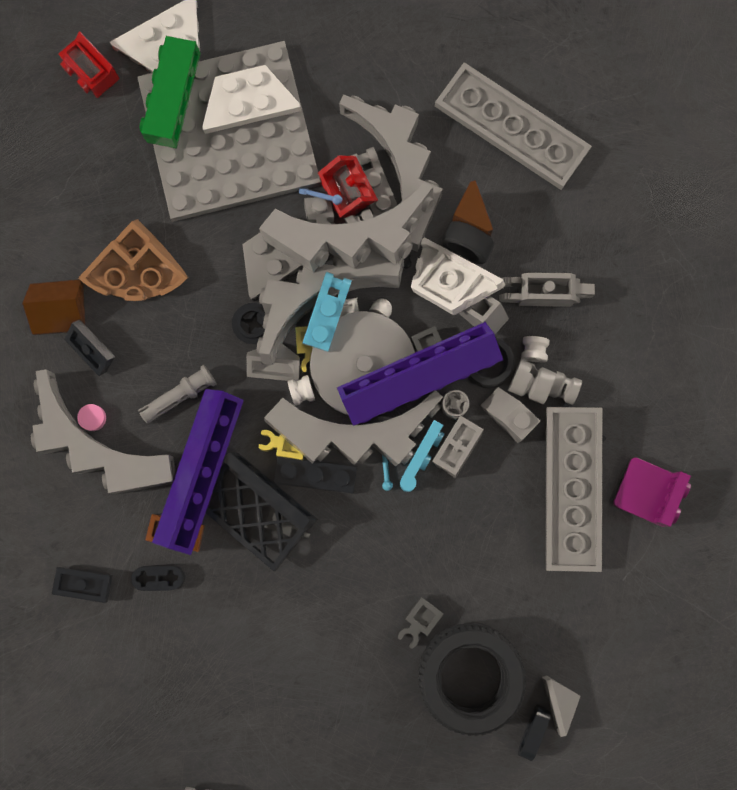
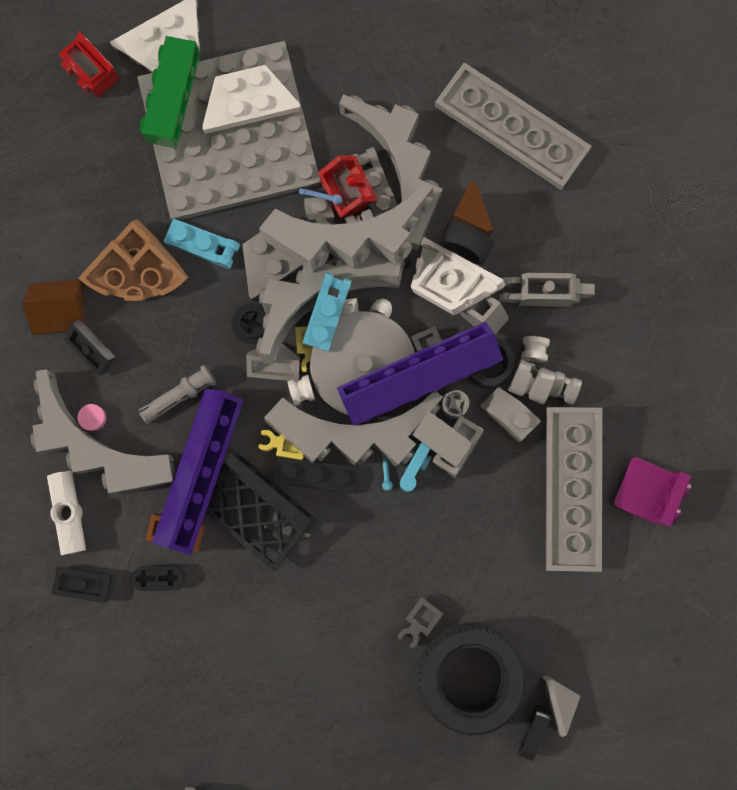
none -> white piece [47,471,86,555]
none -> medium azure plate [163,218,240,269]
none -> light grey slope [413,412,473,468]

